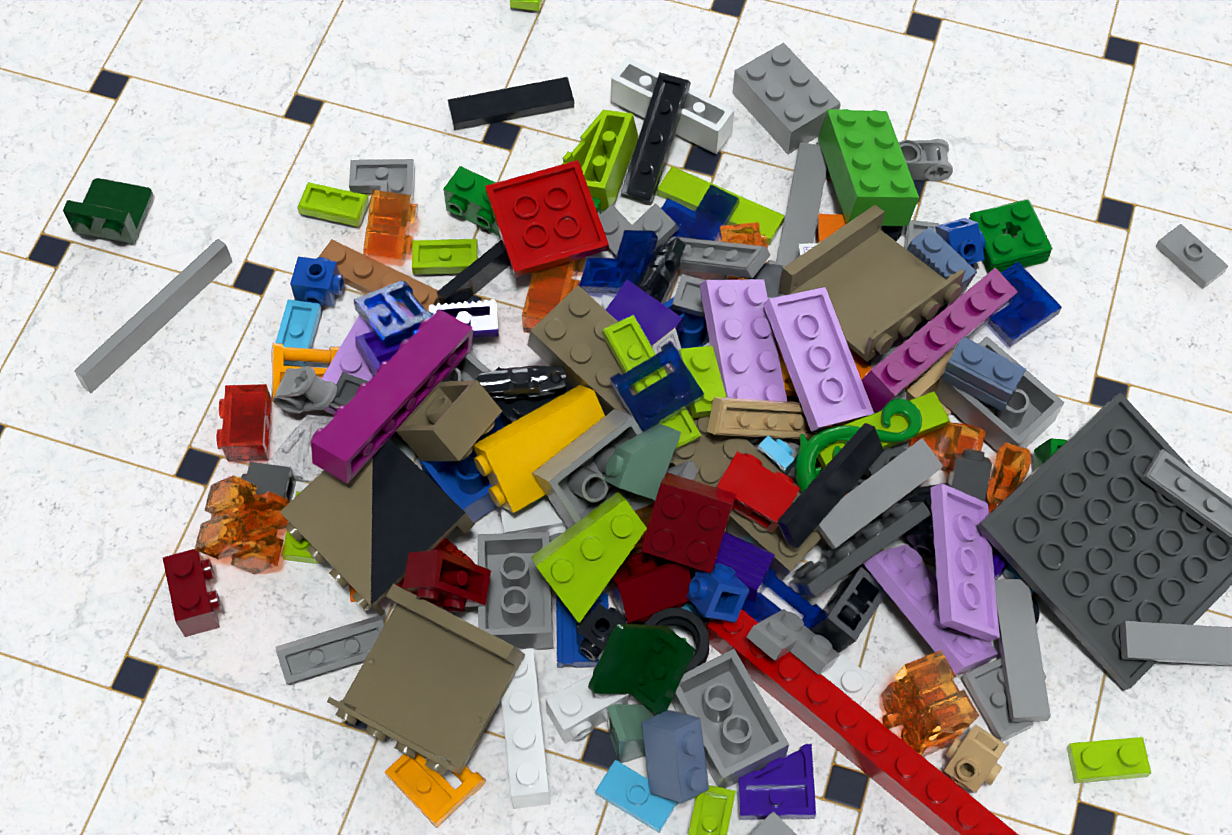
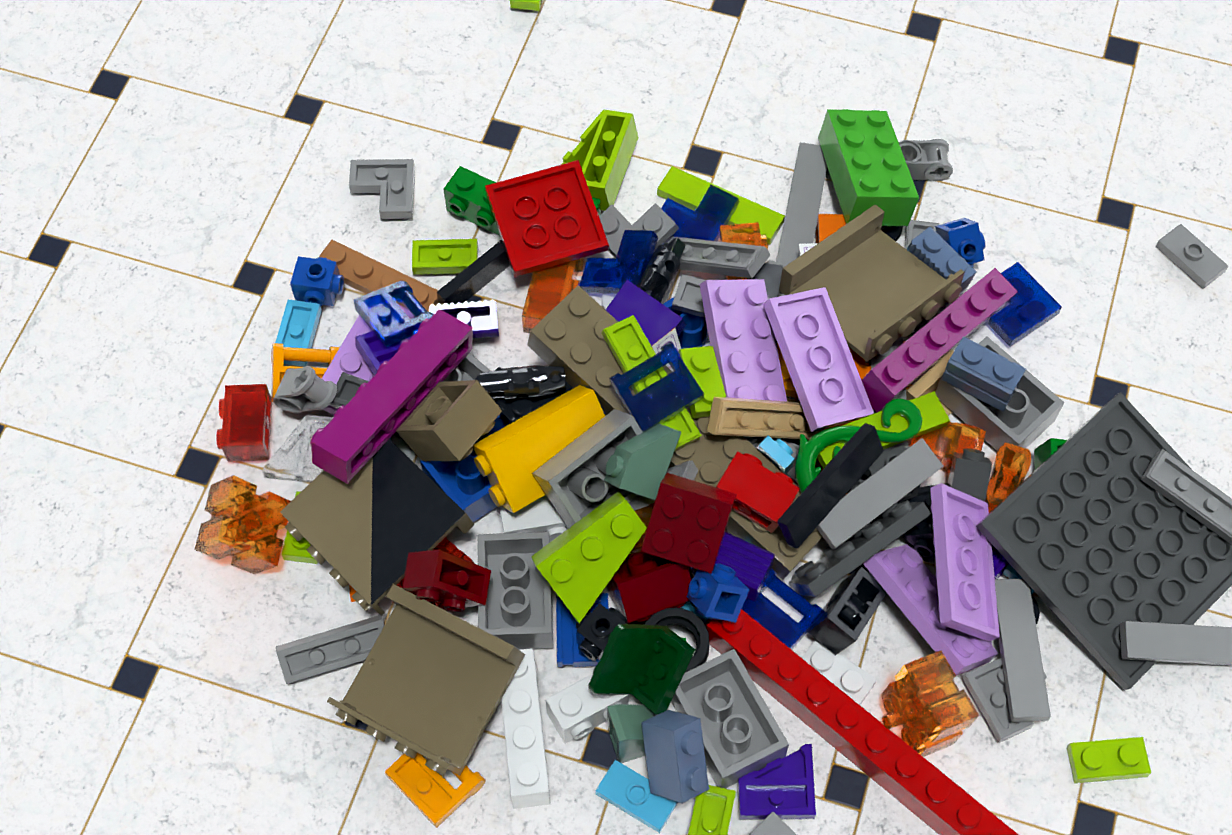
dark green bracket [63,178,153,244] -> none
light grey tile [74,239,232,393] -> none
dark red brick [162,548,222,637] -> none
dark grey brick [239,462,296,512] -> none
lime plate [297,182,369,227] -> none
clear orange brick [363,190,418,261] -> none
black tile [447,76,575,130] -> none
white brick [611,57,734,154] -> none
black tile [621,72,691,203] -> none
light grey brick [732,42,841,155] -> none
light grey plate [746,609,840,675] -> none
tan brick [944,724,1008,793] -> none
green brick [969,199,1053,273] -> none

